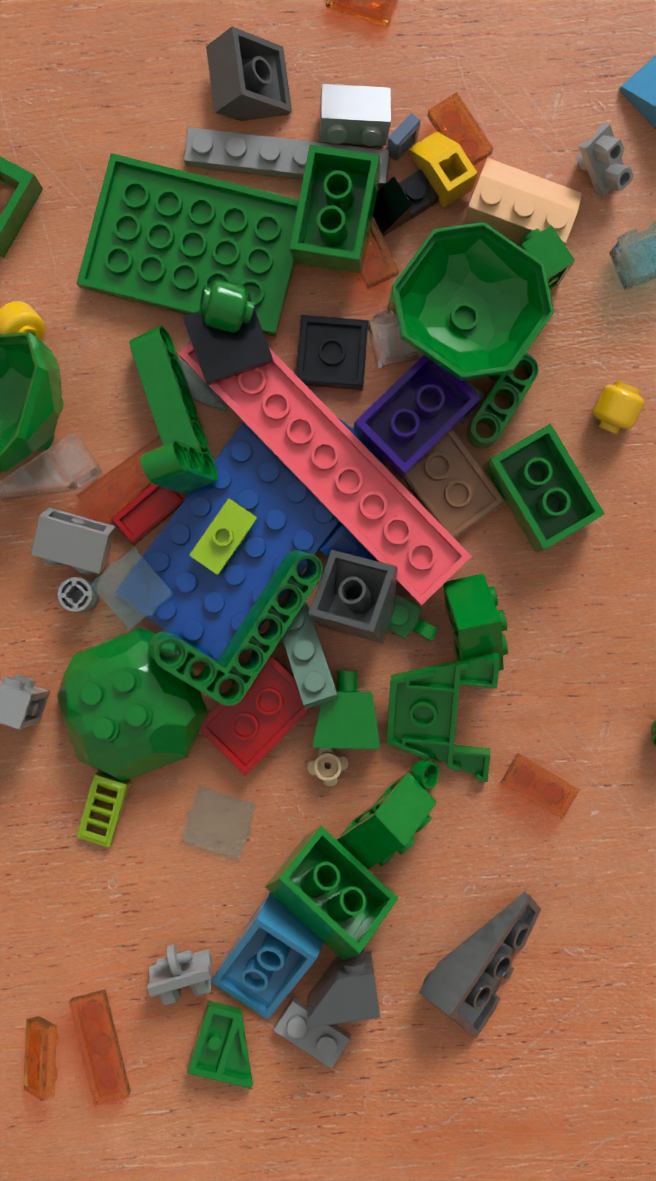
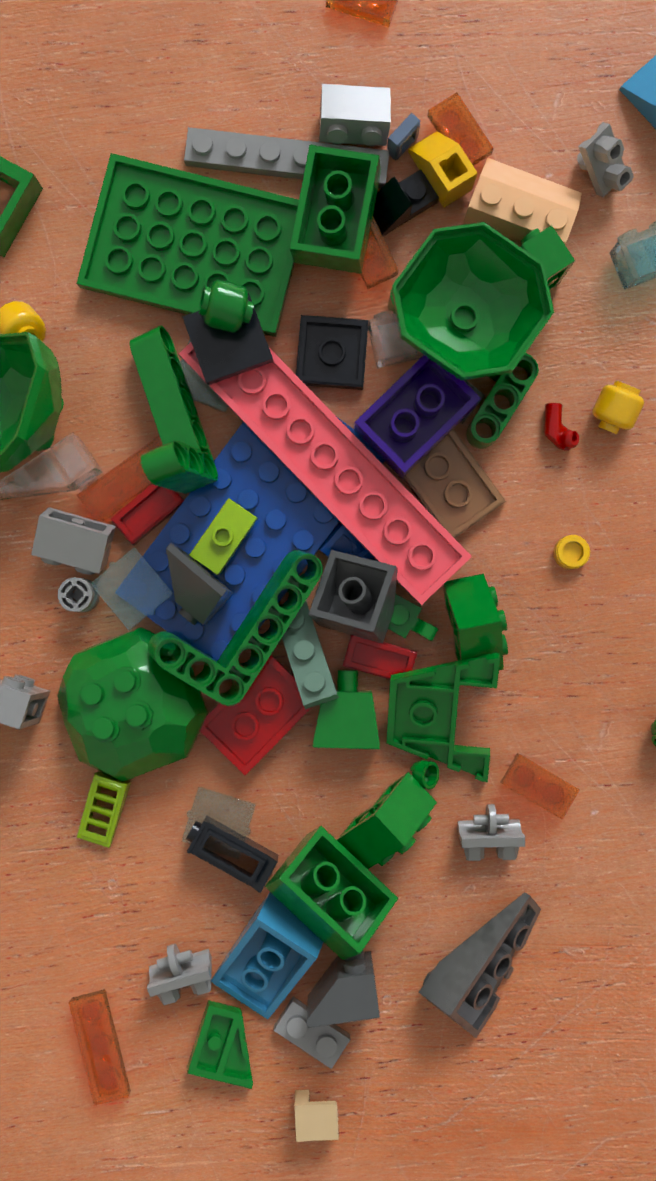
clear orange plate [24,1016,59,1101] -> none
dark grey slope [206,26,292,121] -> none
tan plate [307,748,348,786] -> none
green brick [484,423,605,553] -> none
none -> dark grey slope [166,543,233,625]
none -> black window [186,815,279,893]
none -> tan panel [294,1090,339,1142]
none -> red tile [342,635,417,680]
none -> light grey hips [457,804,525,861]
none -> red arm [544,403,579,451]
none -> yellow tile [553,535,590,570]

